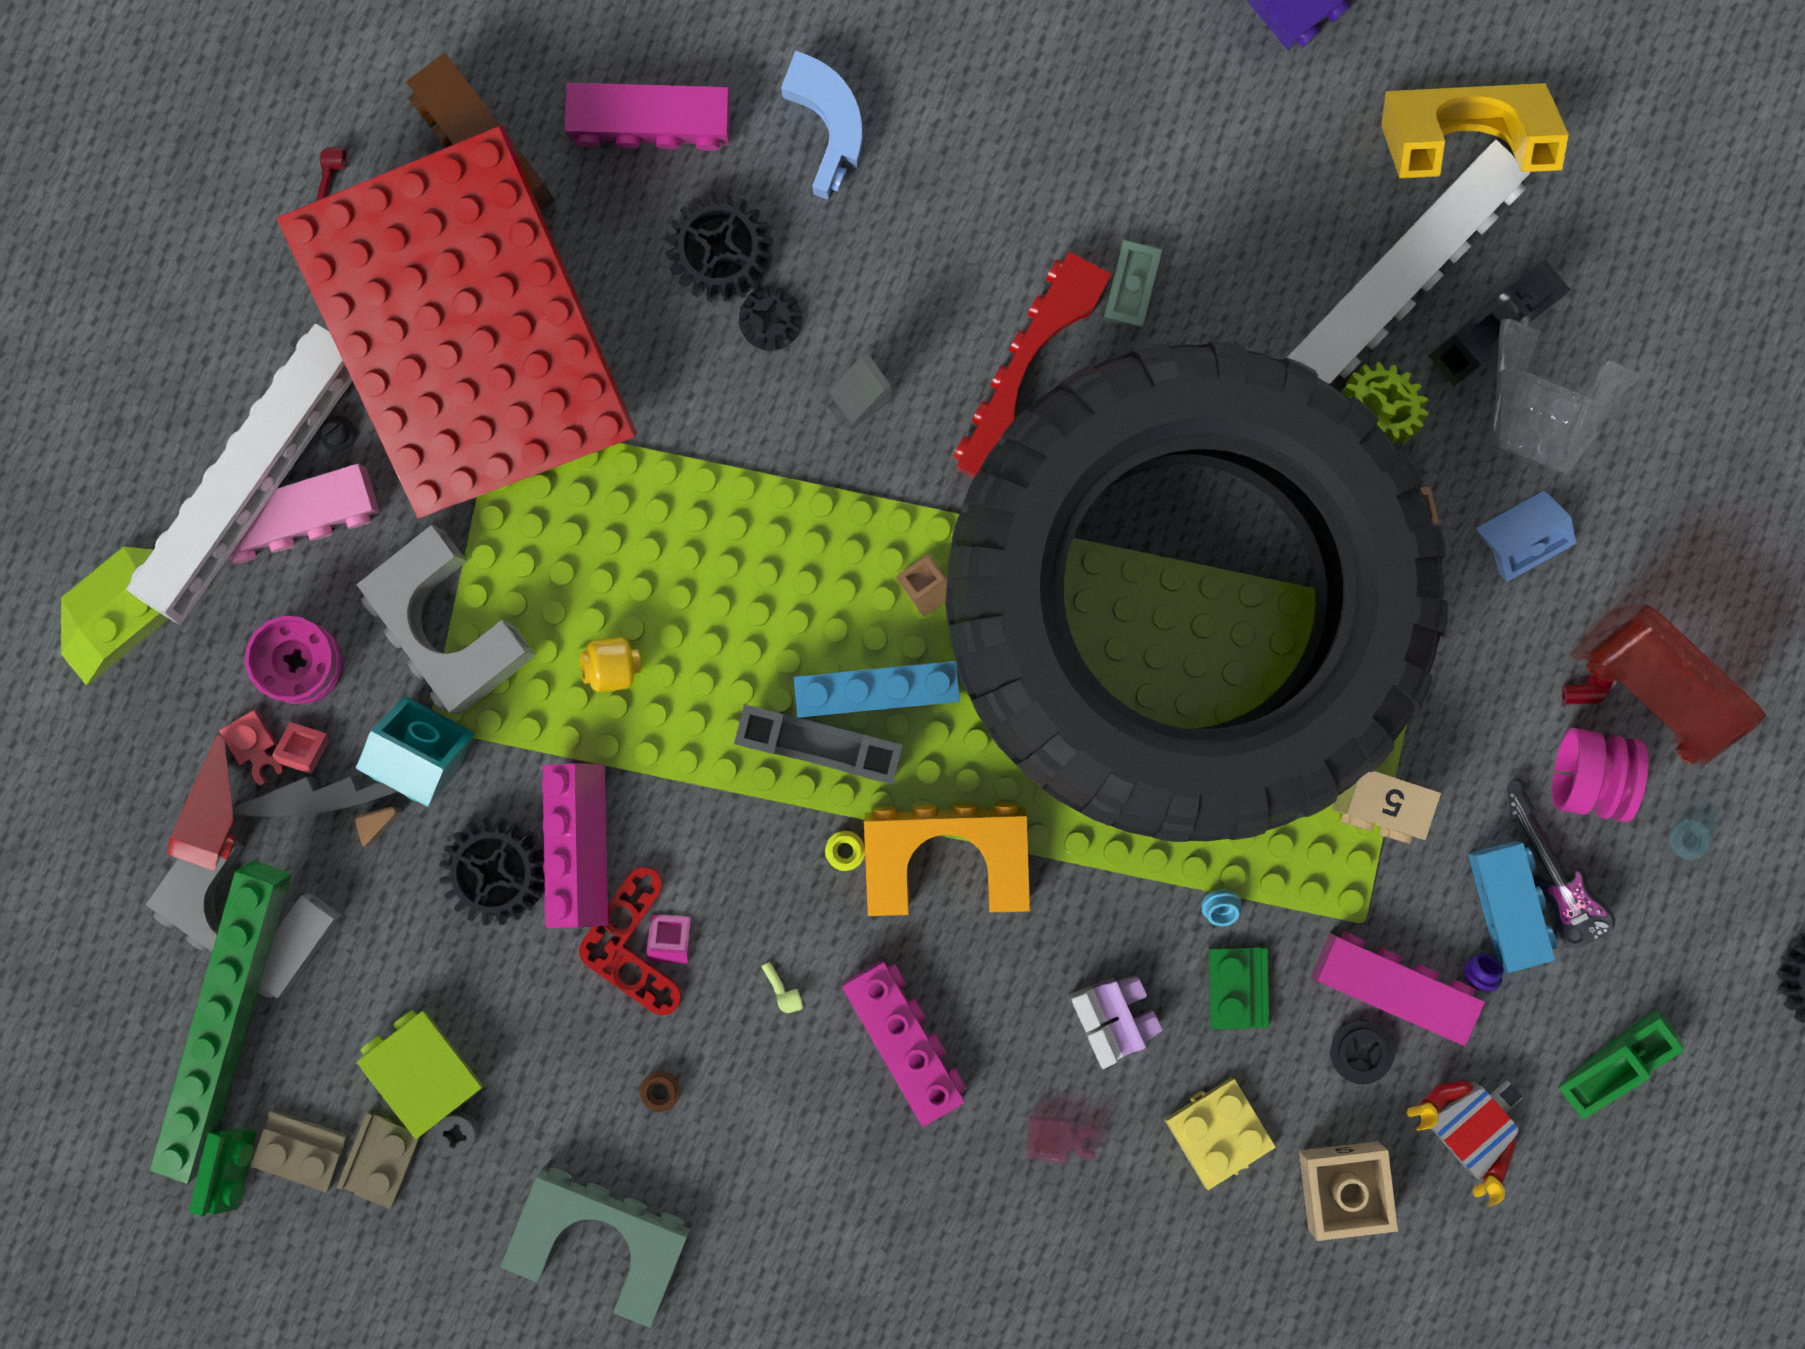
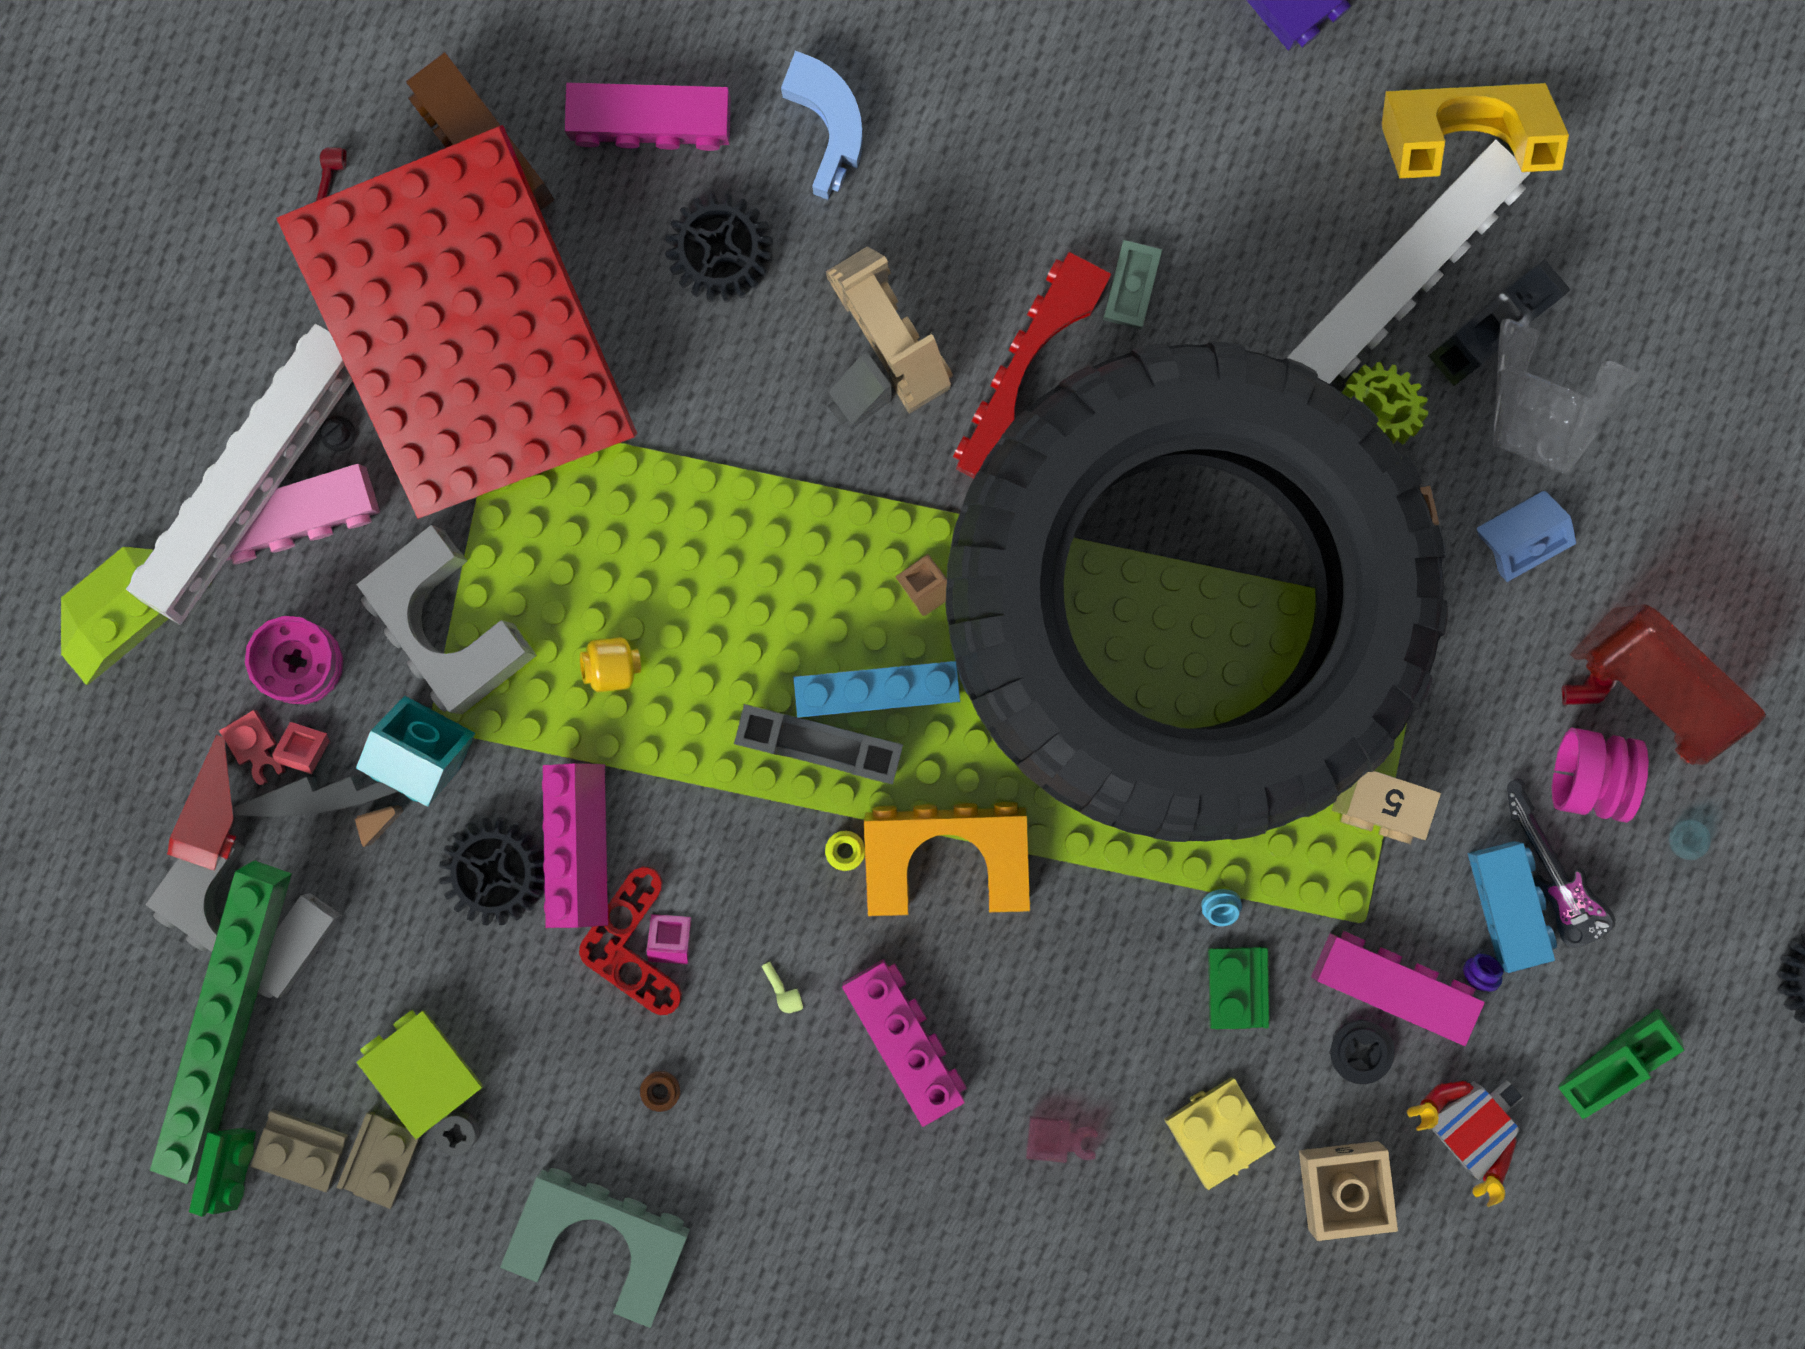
black gear [739,286,802,351] -> none
lavender hips [1069,975,1162,1069] -> none
none -> tan wedge [826,246,953,414]

